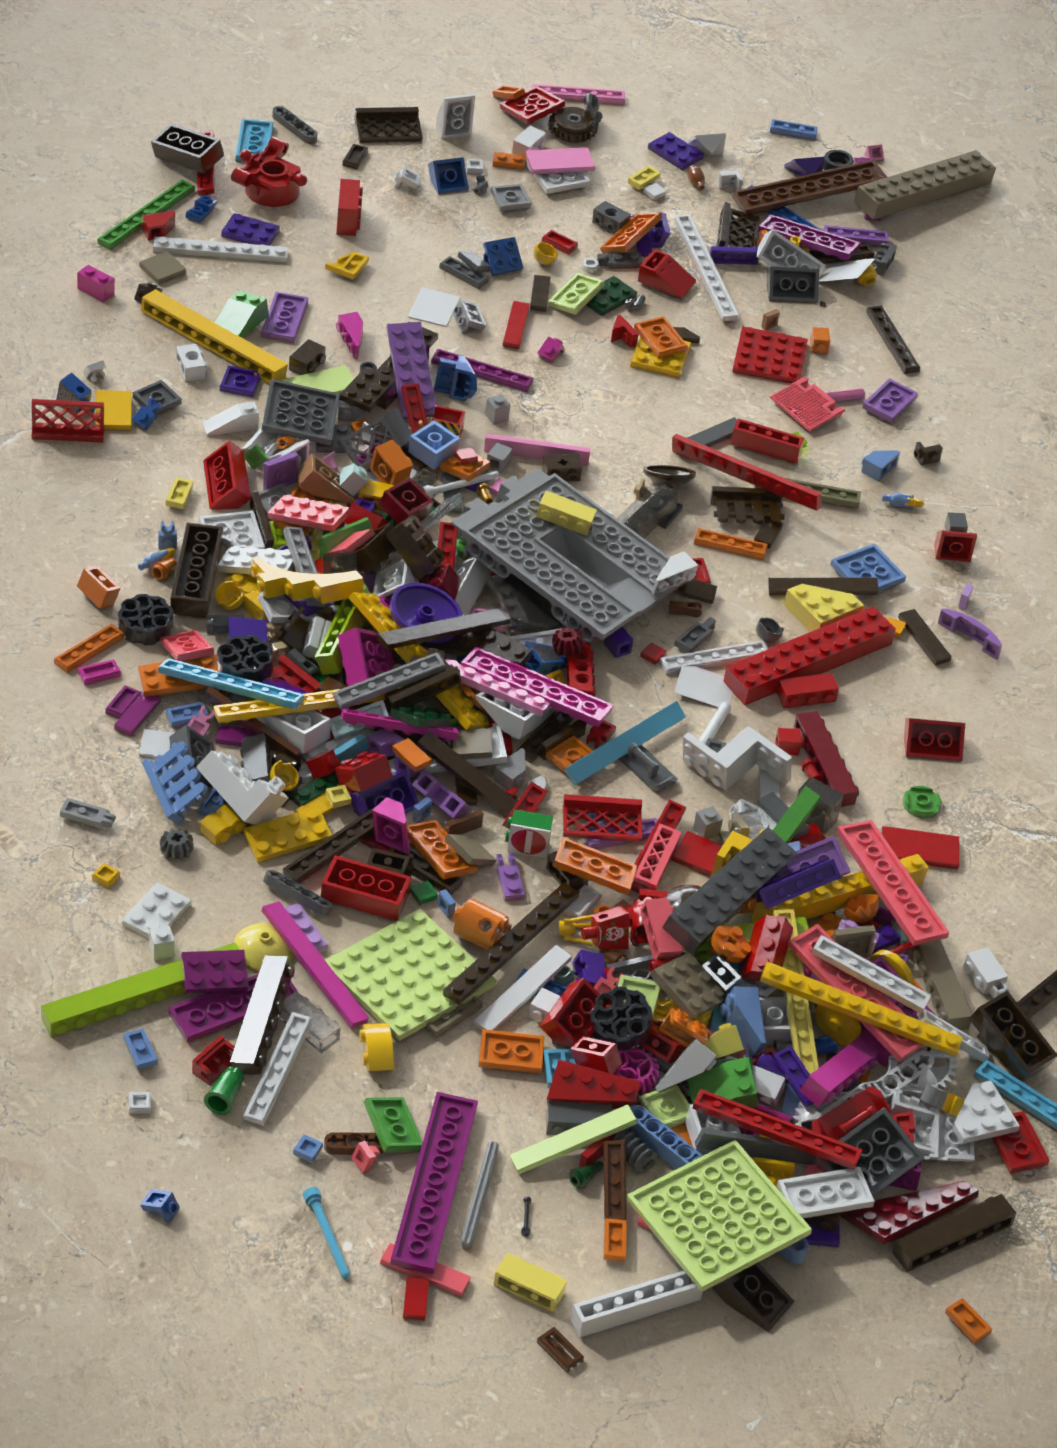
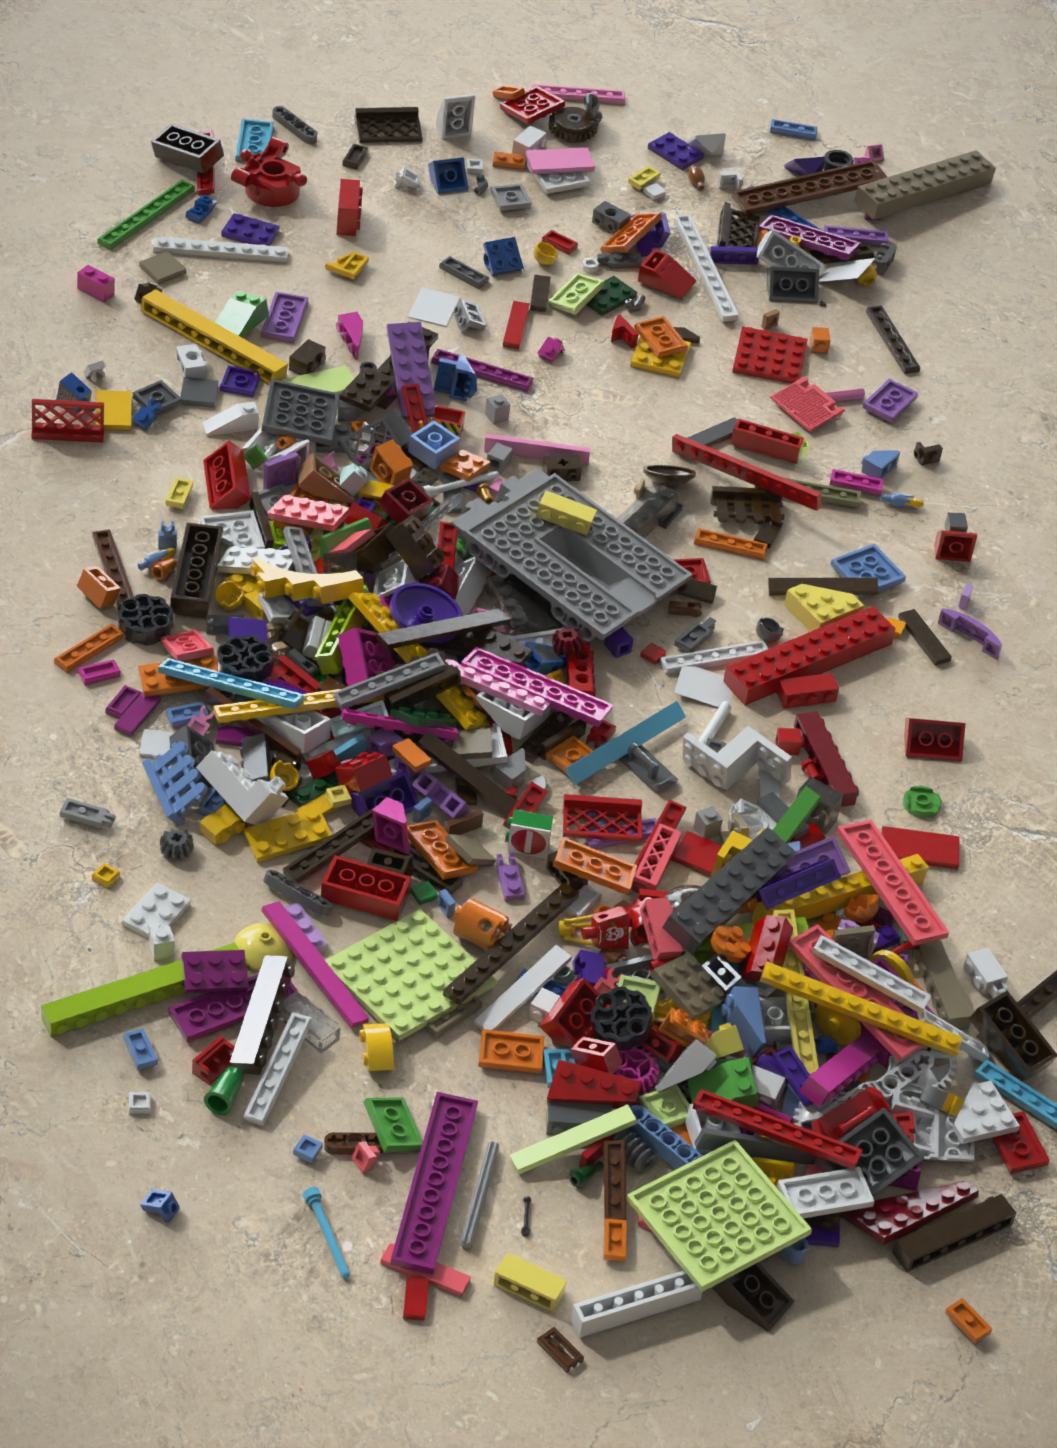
red slope [142,211,175,241] -> none
tile [455,448,478,465] -> none
dark grey tile [457,251,491,272] -> none
white slope [651,552,698,594] -> none
none -> reddish brown tile [92,529,134,611]
none -> dark grey tile [180,377,219,407]
none -> dark pink plate [829,469,884,496]

